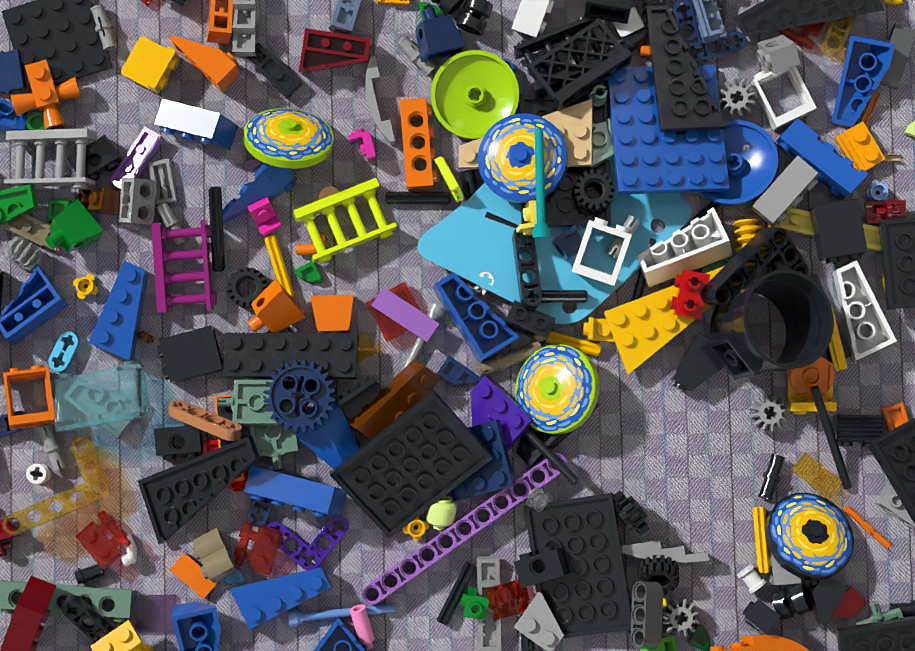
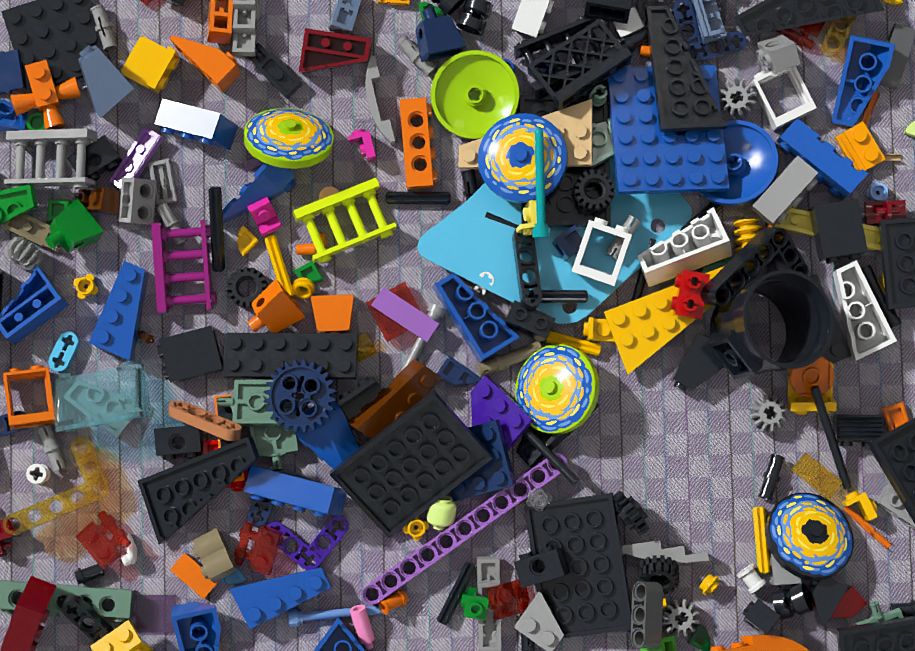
neon yellow tile [434,156,464,202] -> none
yellow axle [829,305,848,371] -> none
none -> sand blue slope [78,45,134,118]
none -> yellow tile [237,225,260,257]
none -> yellow plate [293,278,315,299]
none -> orange pin [378,590,408,614]
none -> yellow plate [699,574,720,596]
none -> yellow bracket [841,490,878,521]
none -> black pin [861,264,902,328]

